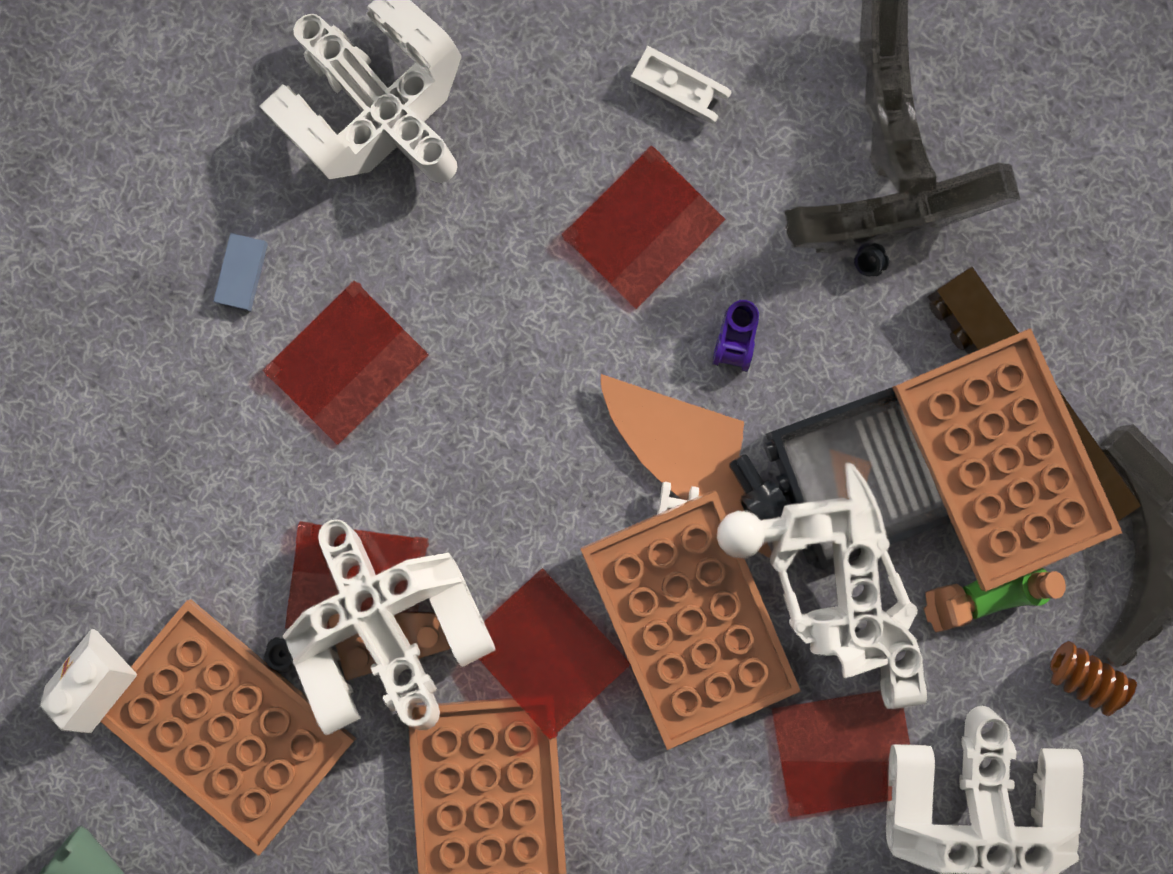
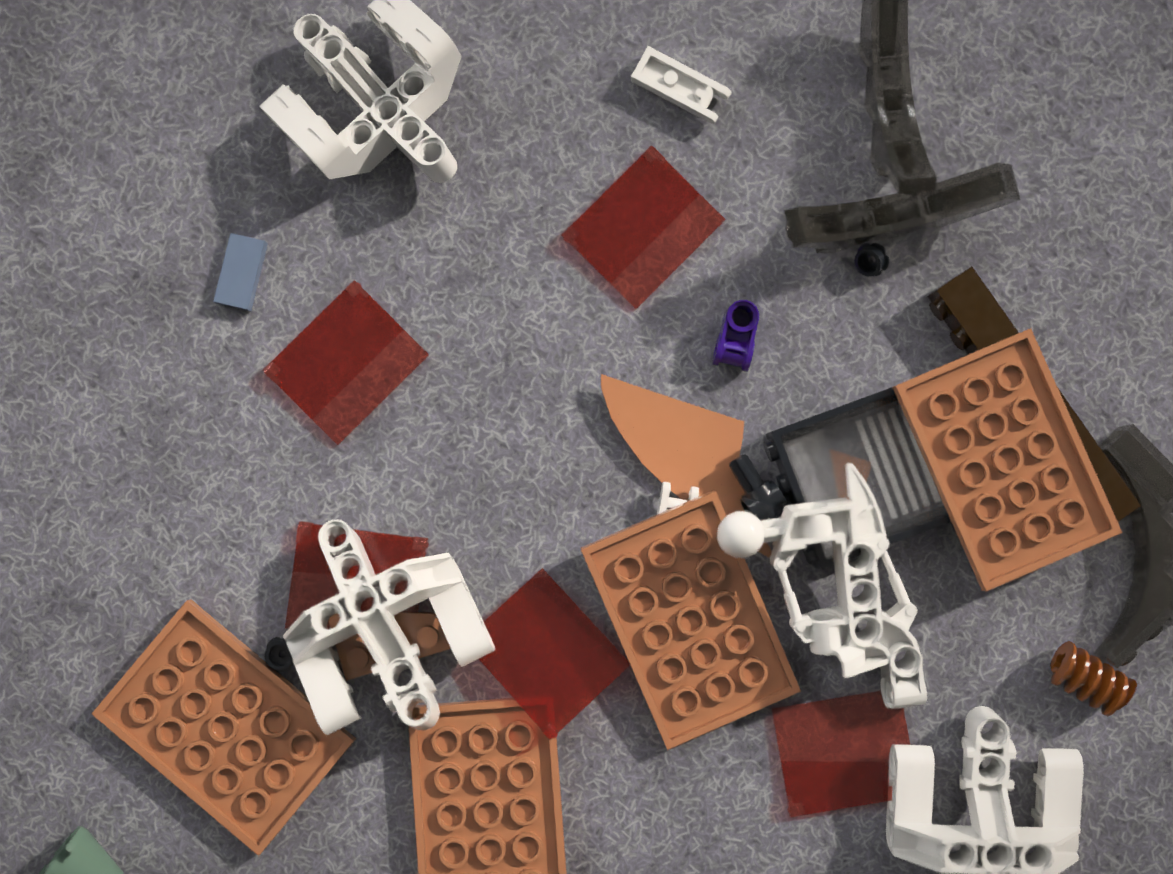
white slope [40,629,137,733] -> none
piece [924,568,1066,632] -> none

